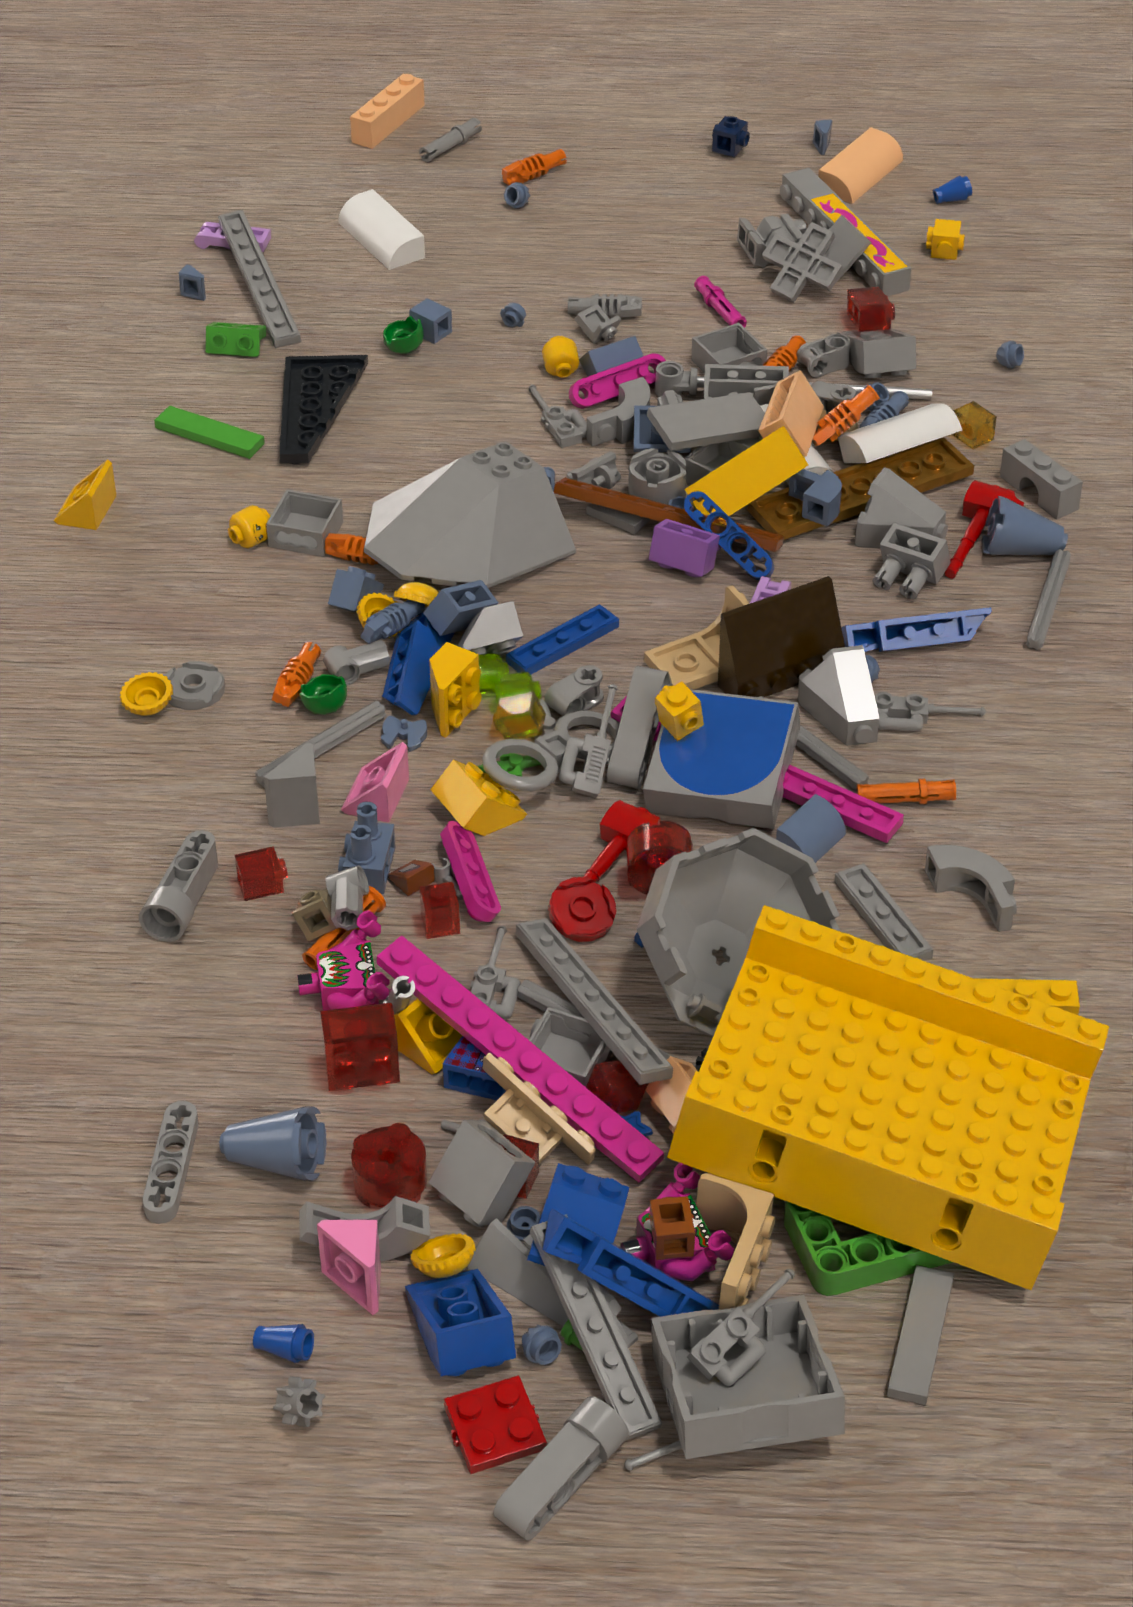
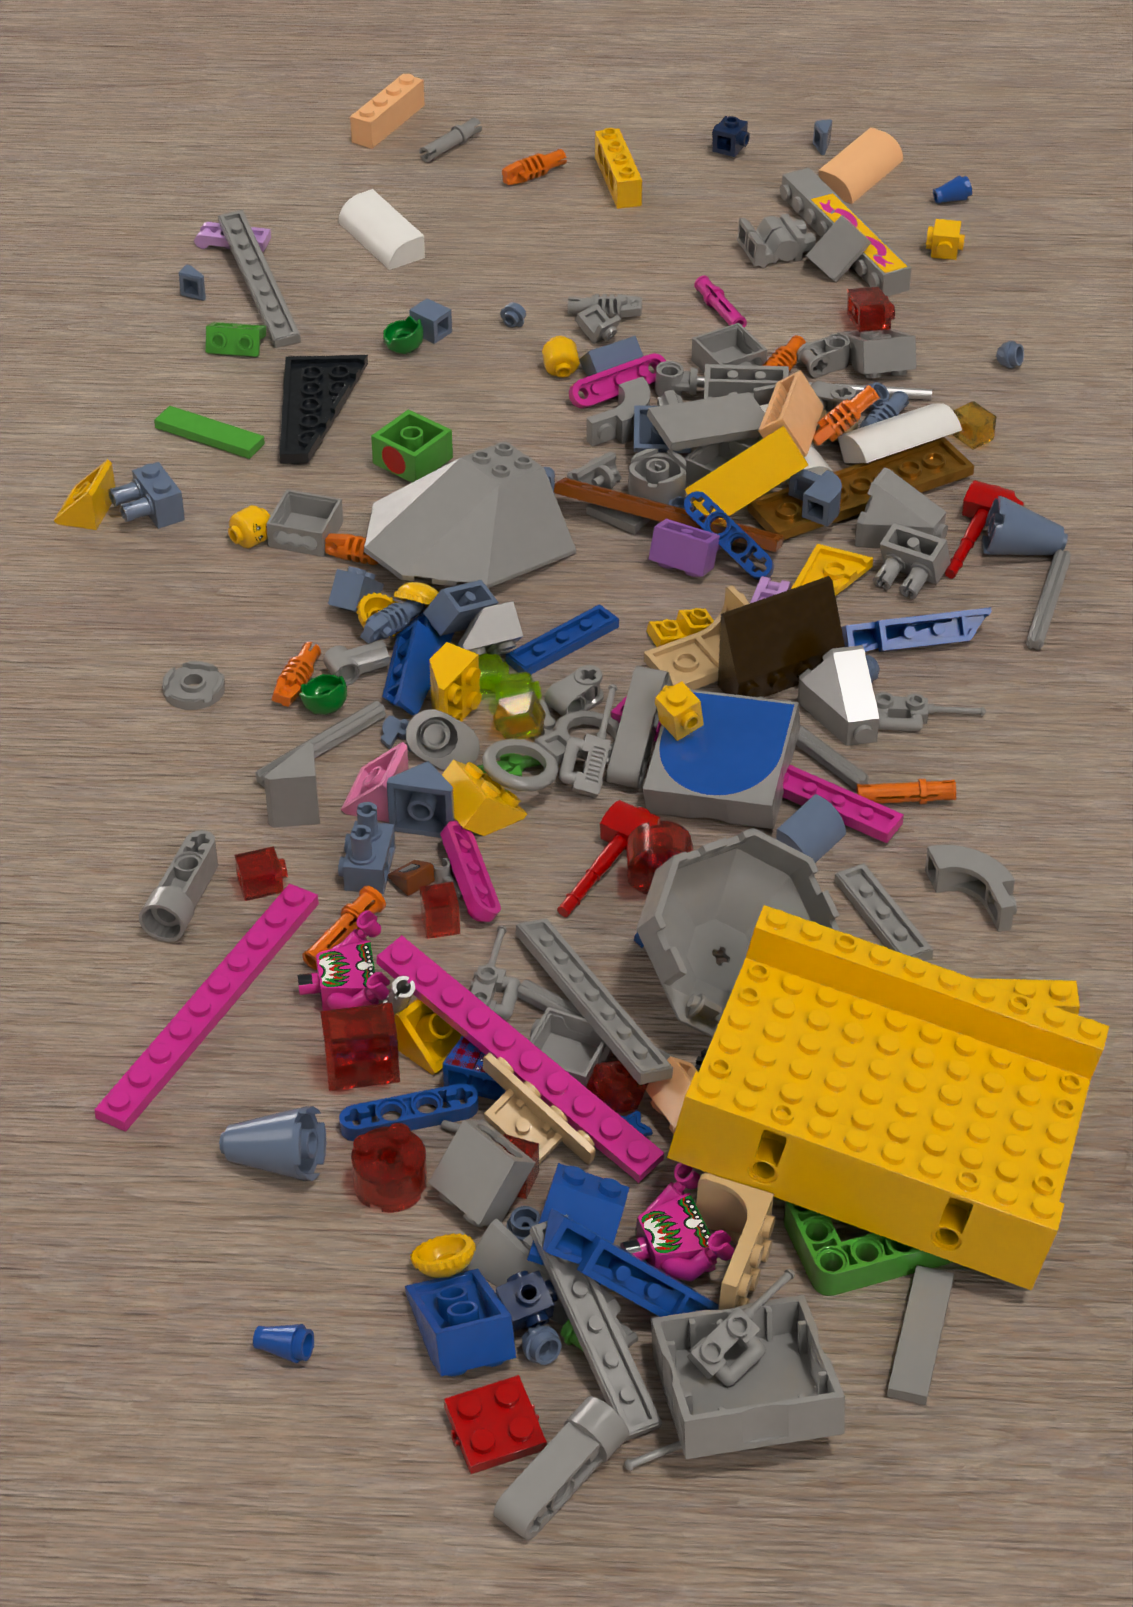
yellow hat [120,672,173,716] -> none
light grey beam [143,1101,199,1224] -> none
light grey gear [273,1377,325,1427] -> none
dark tan brick [292,888,339,941] -> none
light grey arch [299,1196,430,1261] -> none
bright pink slope [317,1220,381,1315] -> none
light grey piece [326,865,369,931] -> none
sand blue plate [504,182,531,208] -> none
light grey piece [528,385,587,448] -> none
red tile [548,877,617,942] -> none
dark orange brick [650,1196,695,1260] -> none
light grey plate [762,222,844,303] -> none
light grey arch [1000,439,1083,519] -> none
none -> dark pink plate [94,883,319,1132]
none -> sand blue brick [108,462,185,529]
none -> blue beam [339,1083,479,1141]
none -> bright green brick [371,409,453,482]
none -> sand blue slope [387,761,454,838]
none -> light grey piece [406,709,480,770]
none -> dark blue brick [495,1270,558,1332]
none -> yellow brick [595,128,642,209]
none -> yellow slope [646,608,714,647]
none -> yellow wing [791,544,873,596]

